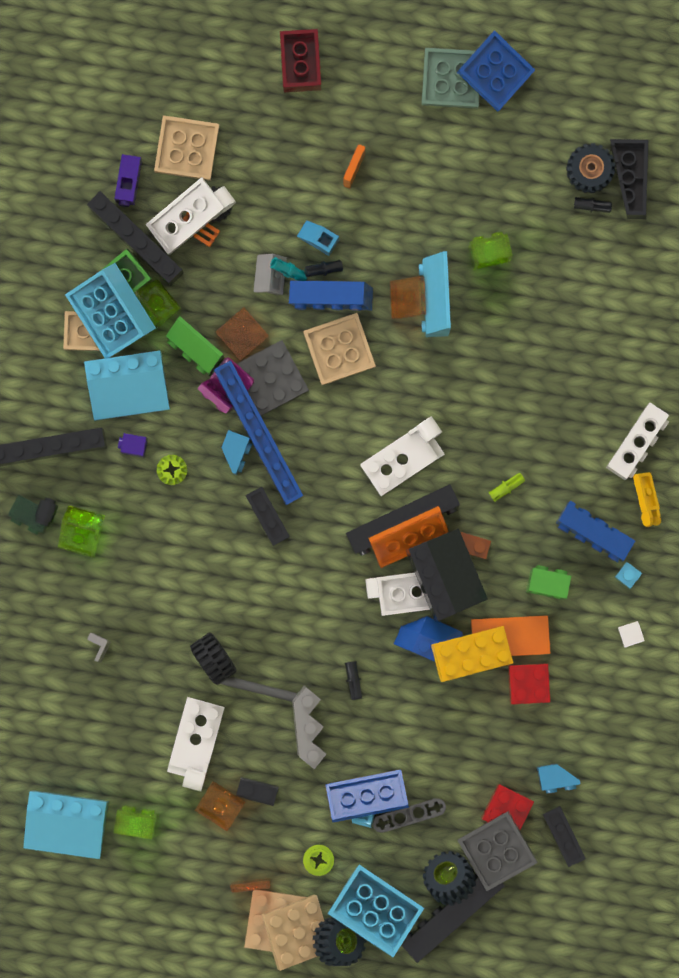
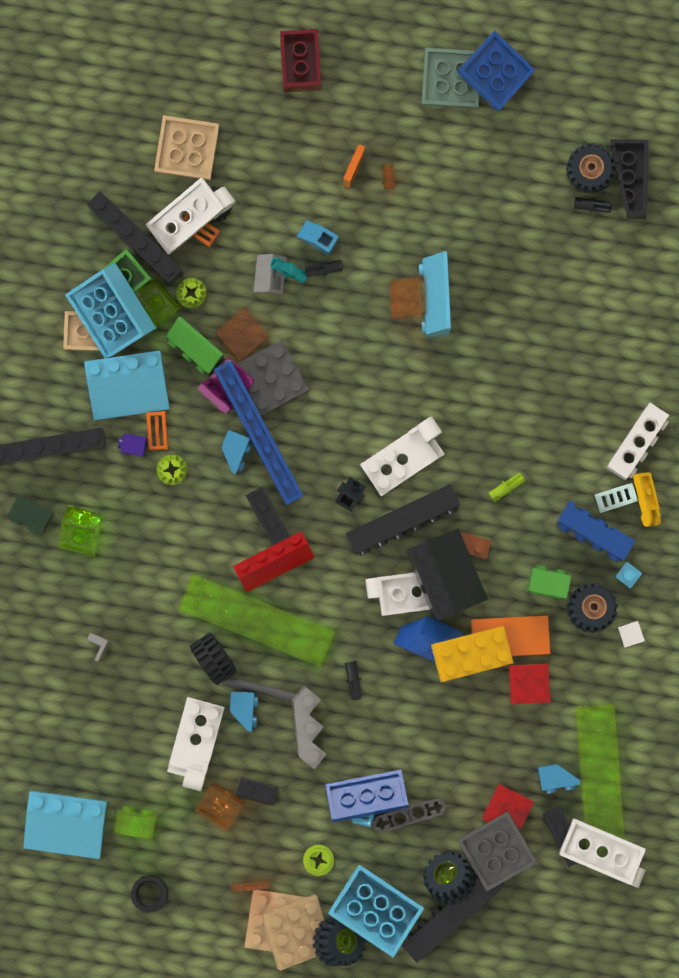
black brick [34,497,58,527] -> none
dark purple brick [114,154,142,207] -> none
blue wedge [289,281,373,311] -> none
tan plate [303,313,376,386] -> none
orange tile [368,506,449,568] -> none
clear neon green brick [468,232,513,270] -> none
none -> black tyre [131,875,168,913]
none -> orange tile [146,411,168,451]
none -> lime gear [176,278,207,308]
none -> clear neon green plate [178,574,335,667]
none -> dark azure slope [230,691,258,732]
none -> red brick [233,531,315,593]
none -> black brick [335,477,367,512]
none -> clear orange pin [381,164,397,189]
none -> white hinge [559,818,646,888]
none -> black wheel [567,583,618,633]
none -> clear neon green plate [575,704,625,857]
none -> light aqua slope [594,483,638,513]

